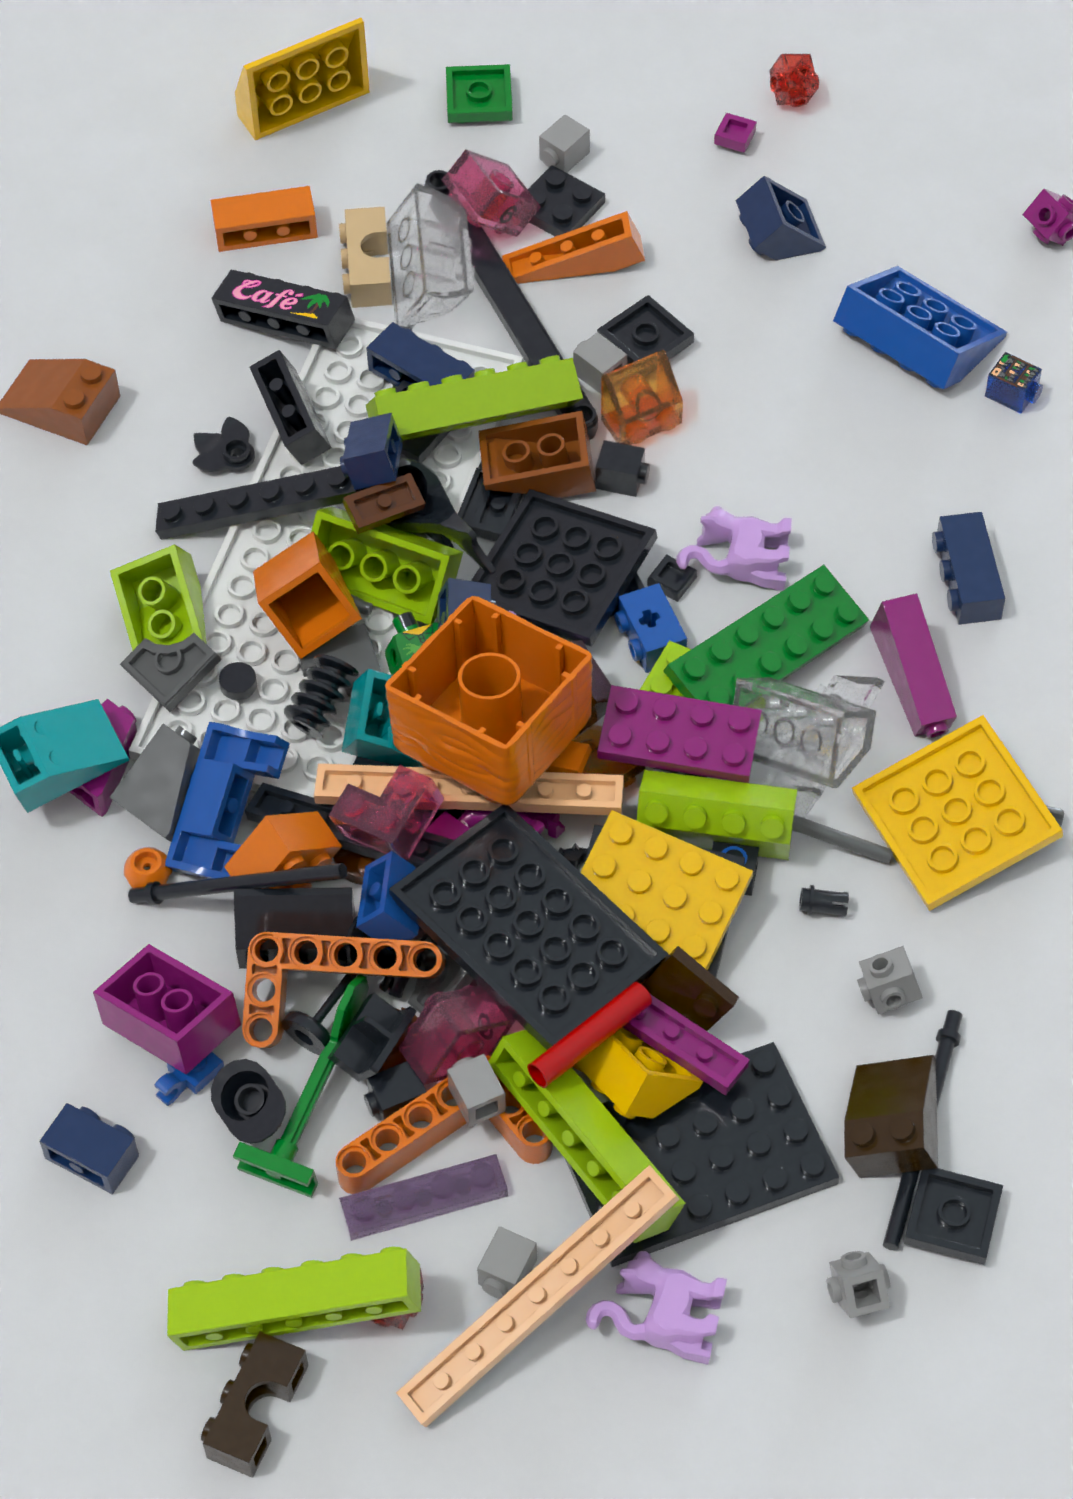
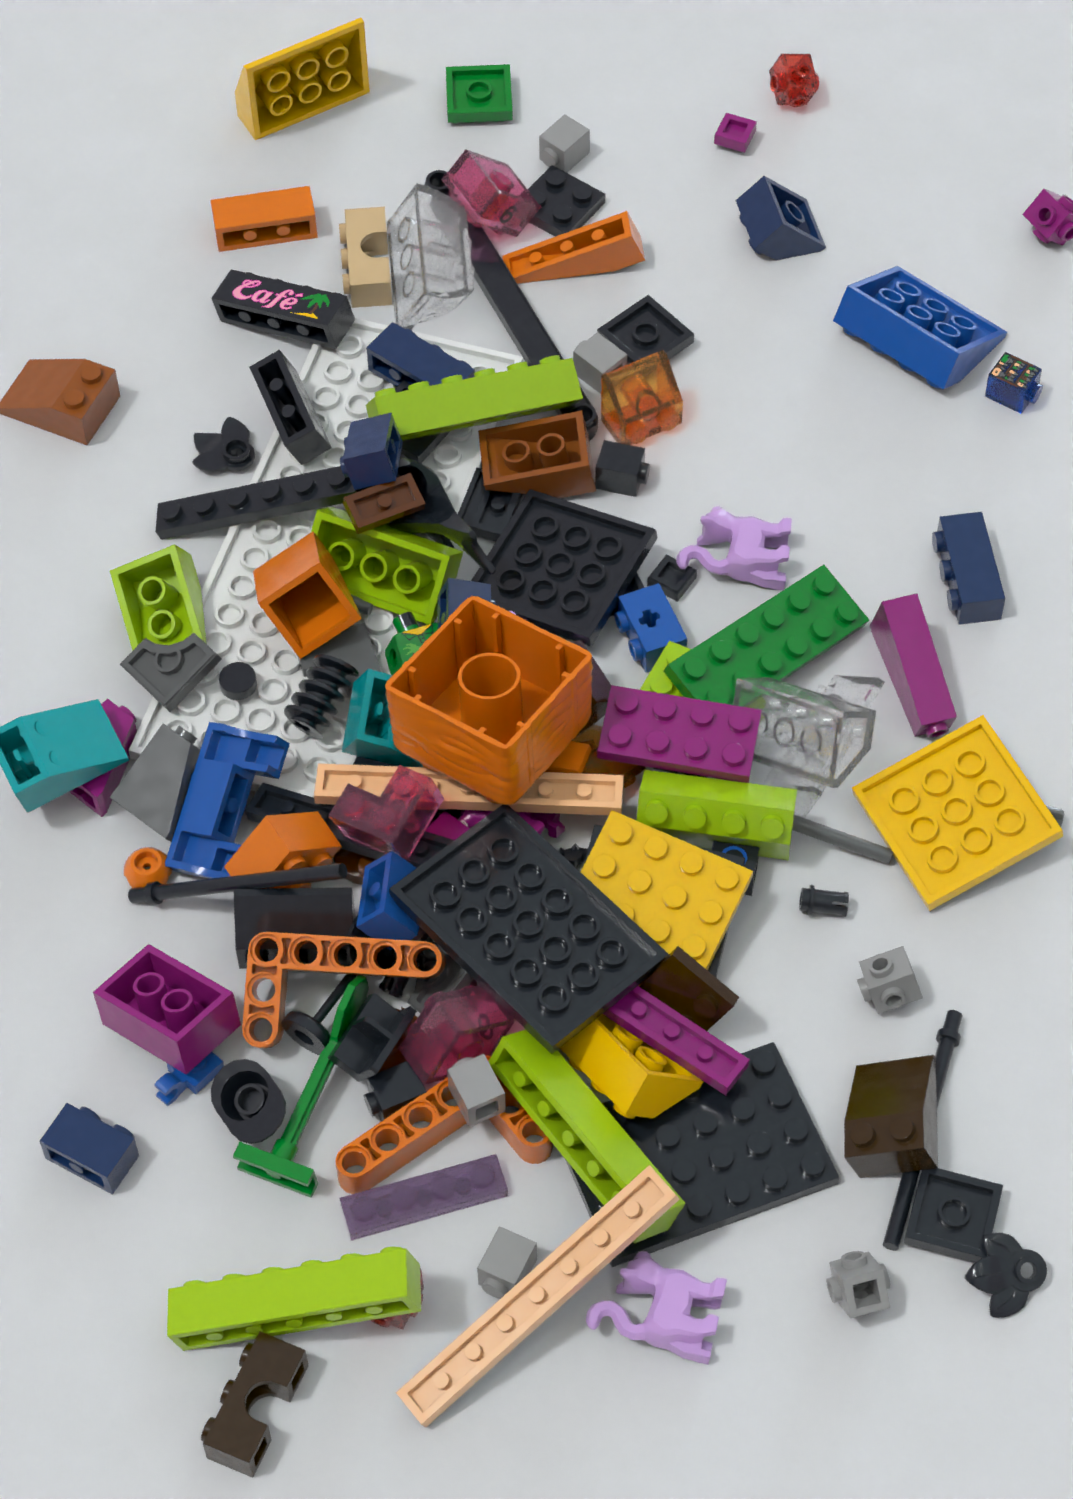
red piece [527,982,652,1088] -> none
none -> black plate [964,1233,1047,1318]

